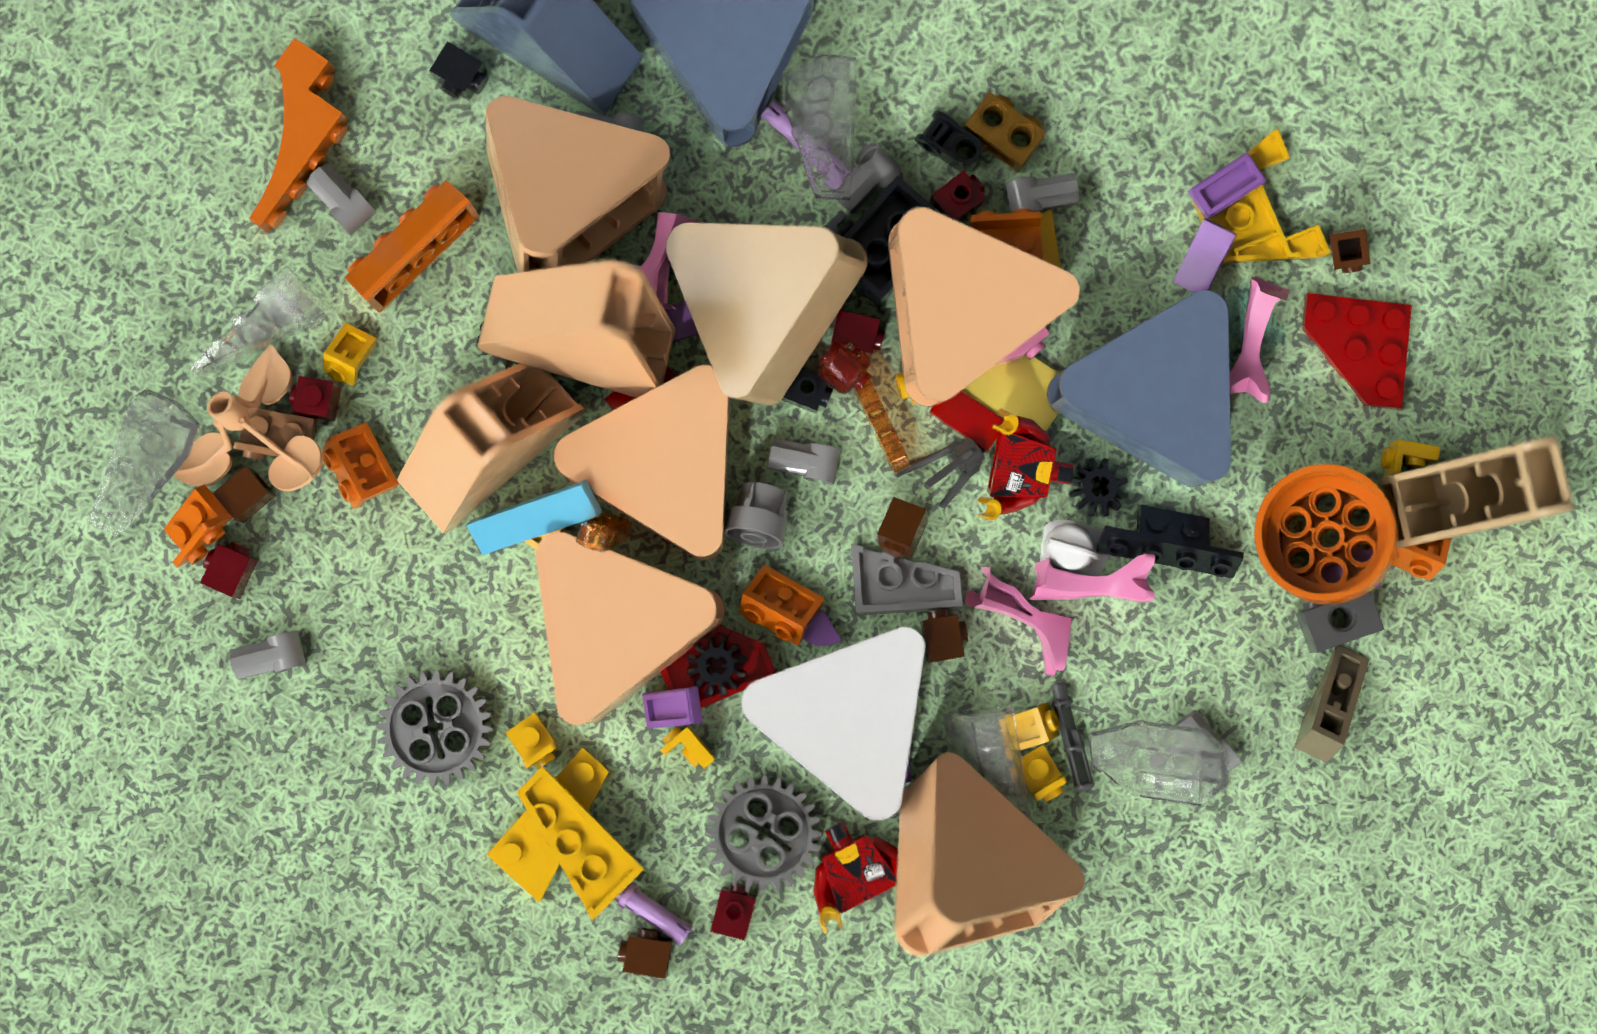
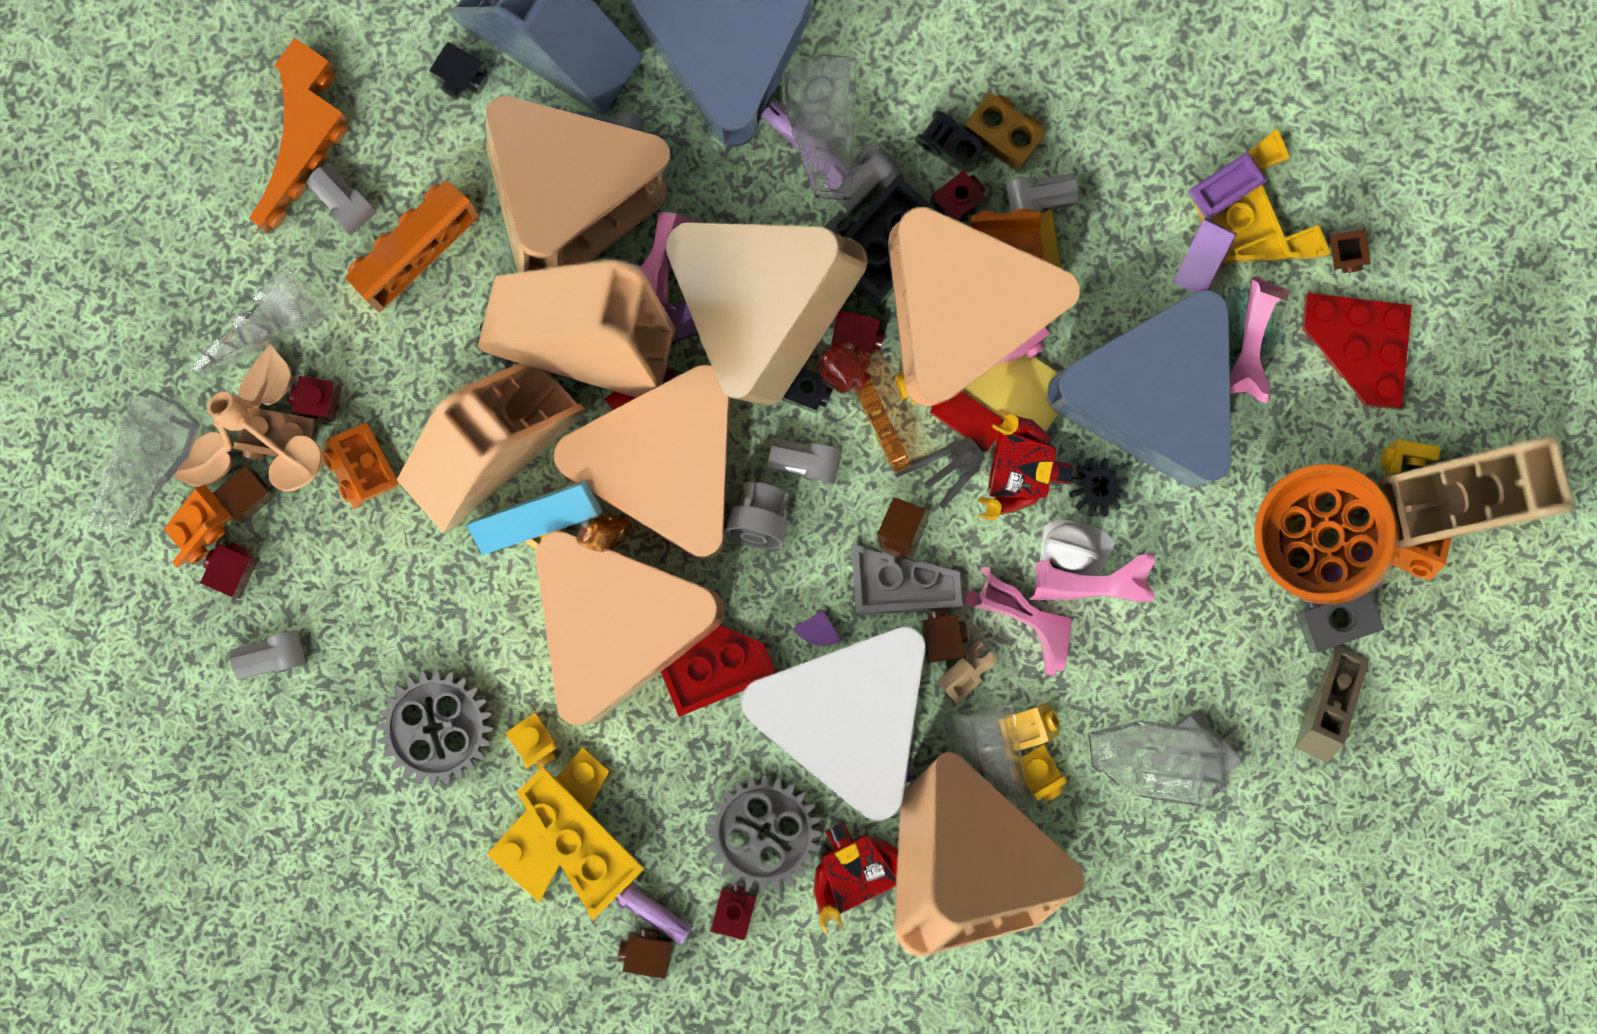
yellow bracket [323,323,377,386] -> none
medium lavender tile [642,686,703,728] -> none
yellow bracket [660,726,716,769] -> none
black gear [687,636,747,696] -> none
orange bracket [739,564,825,646] -> none
dark grey piece [1051,682,1095,792] -> none
black bracket [1097,505,1244,578] -> none
none -> tan plate [937,640,998,705]

